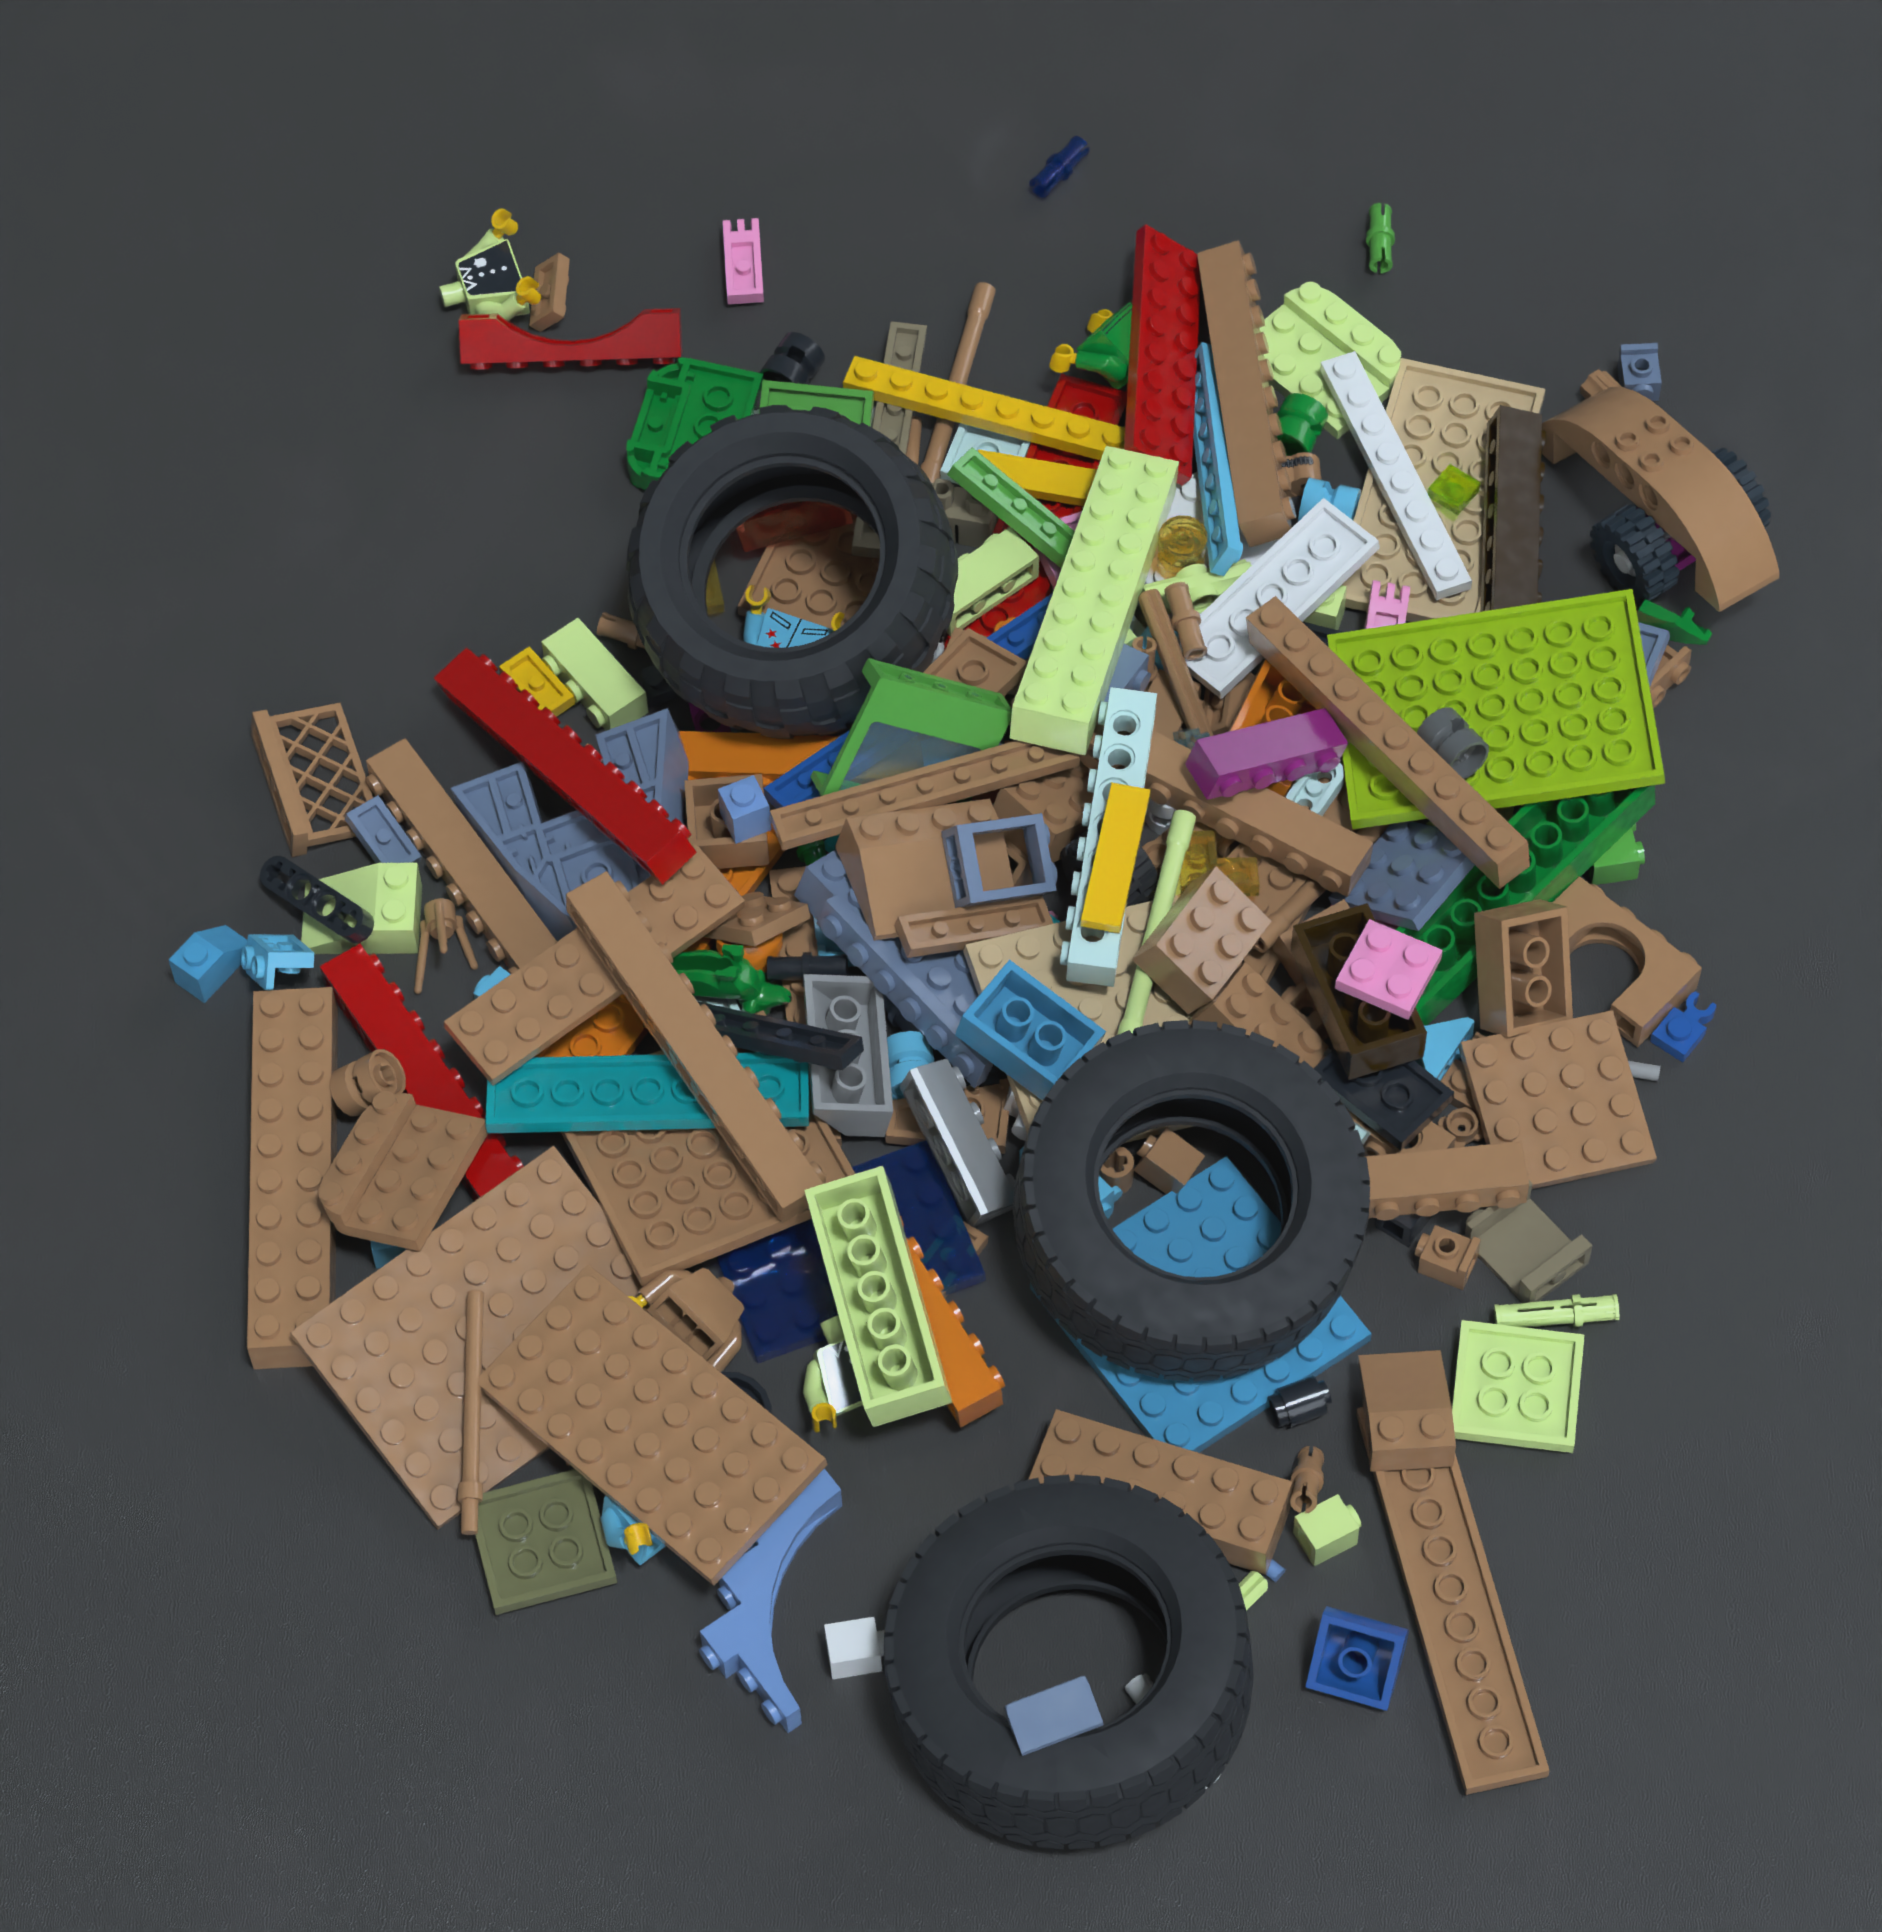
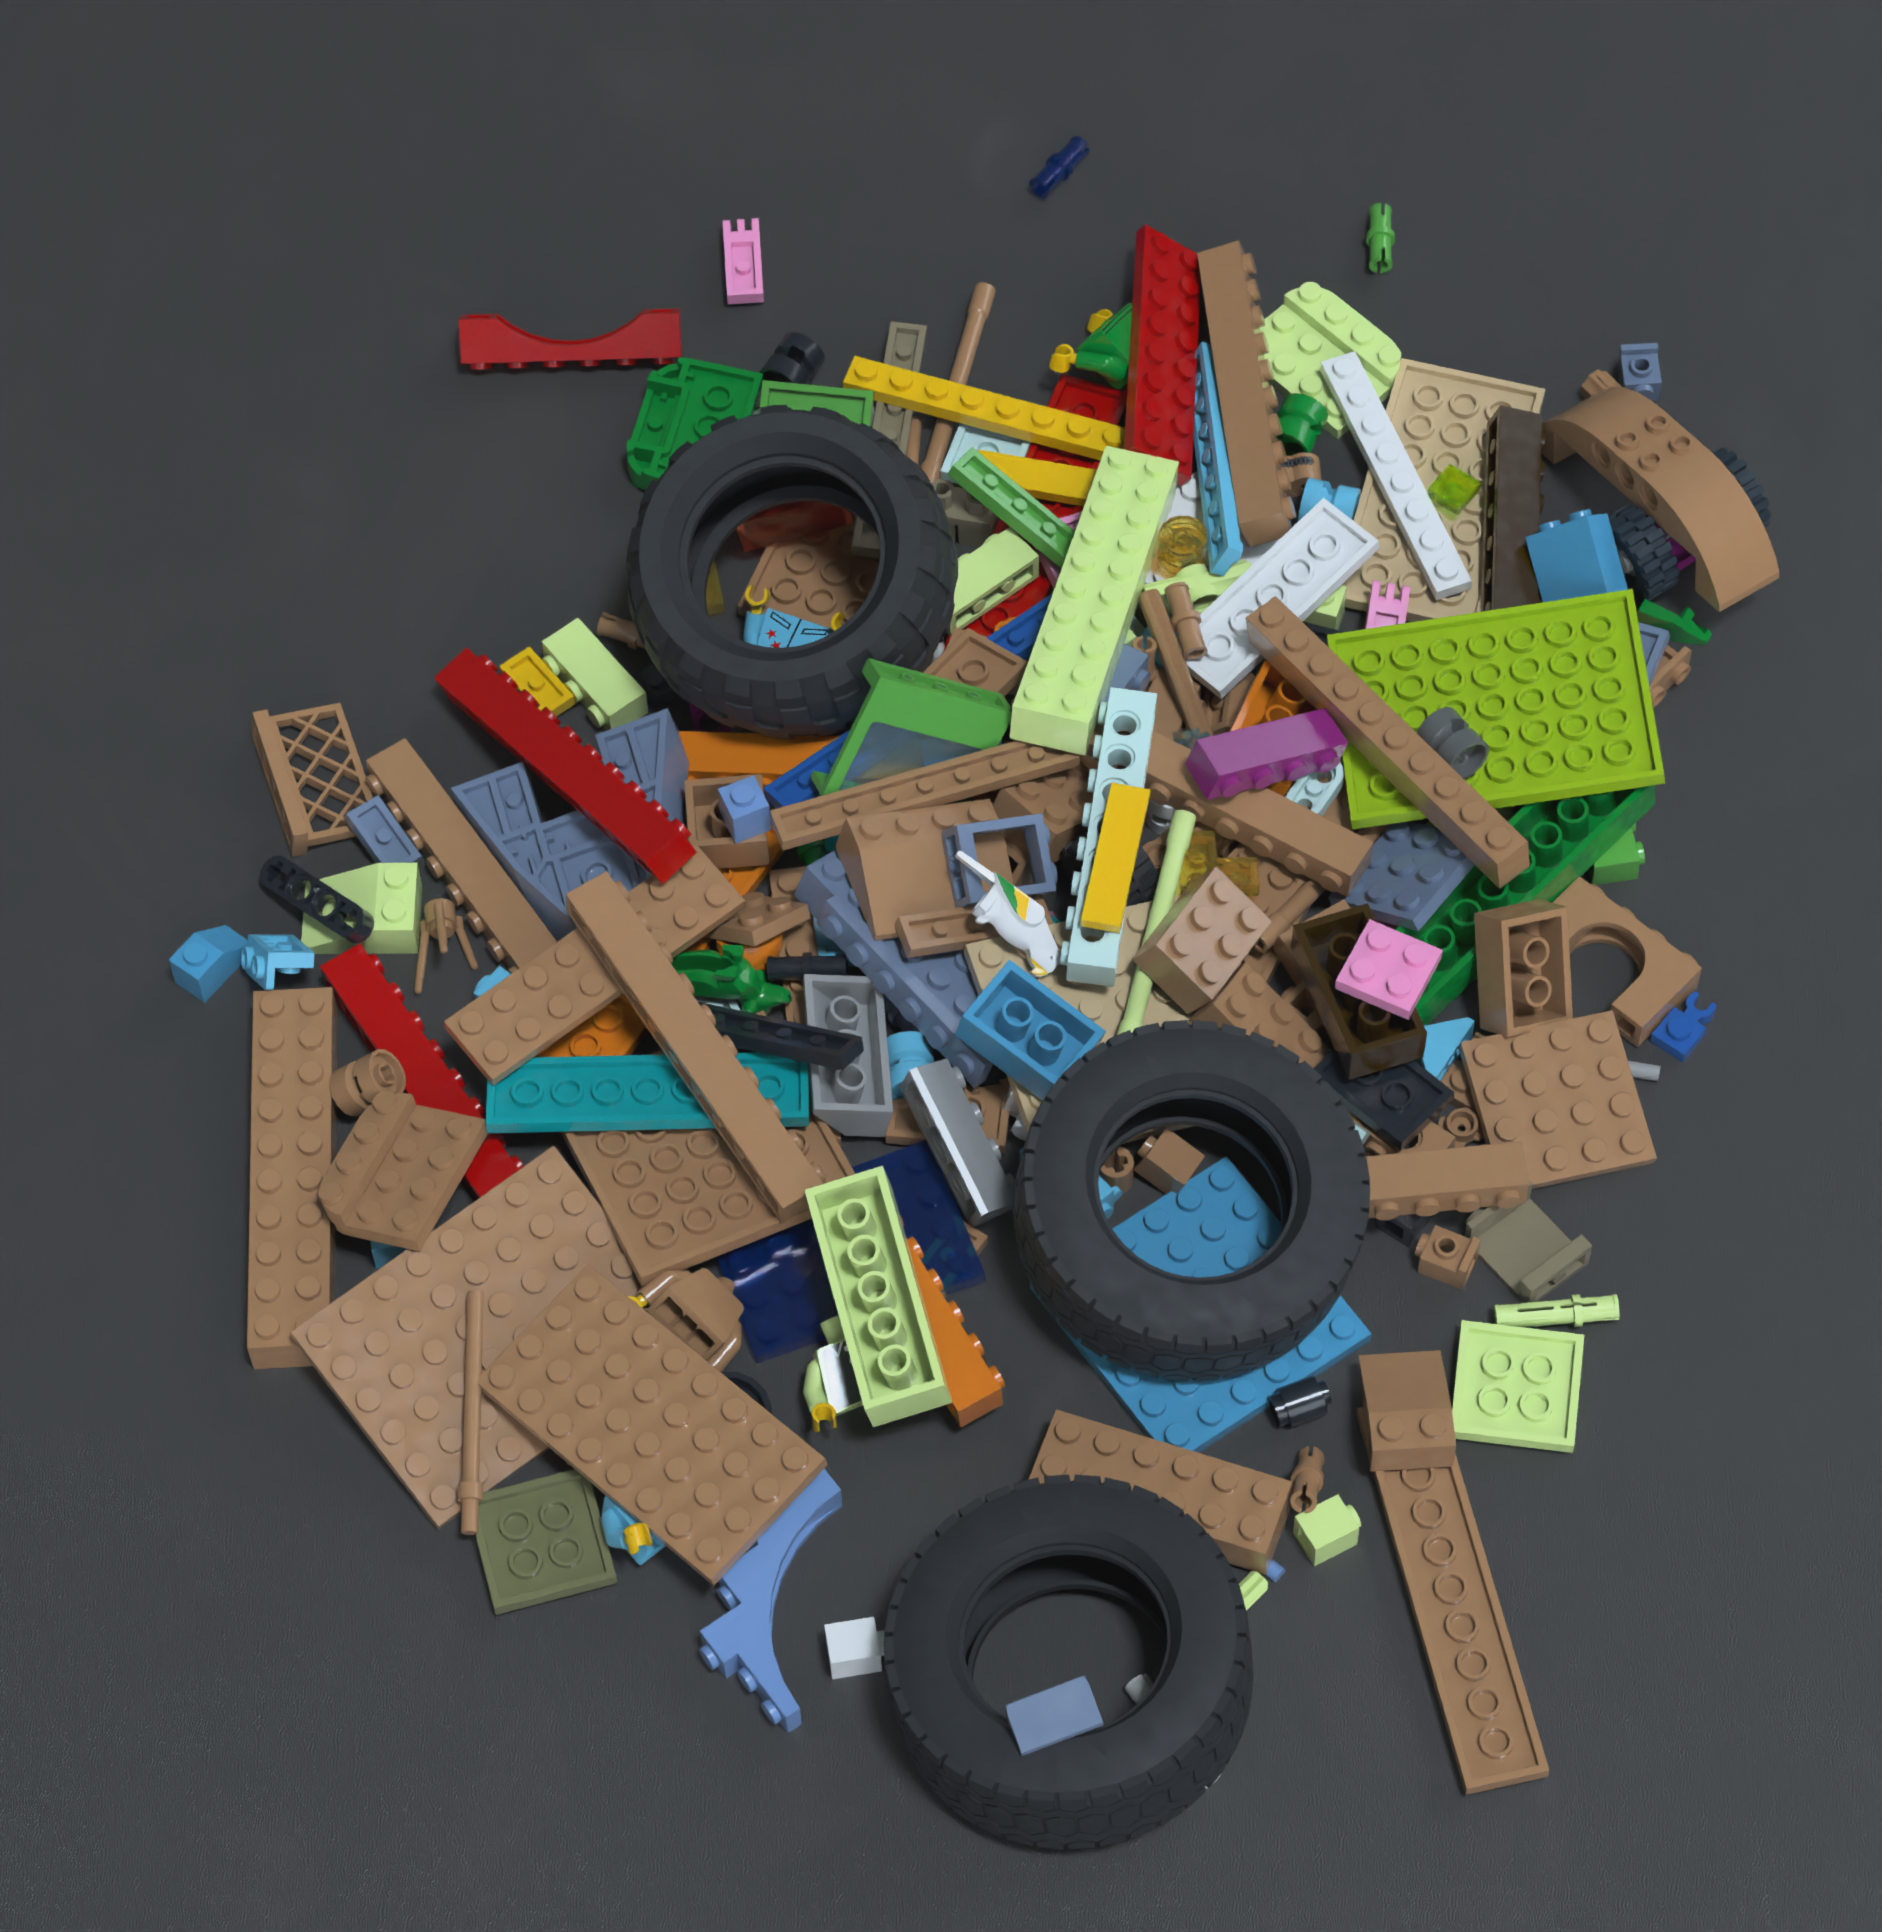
torso [439,208,541,321] -> none
medium nougat plate [529,252,570,332] -> none
blue brick [1305,1606,1409,1711] -> none
none -> white animal [955,850,1061,978]
none -> dark azure brick [1525,509,1628,602]

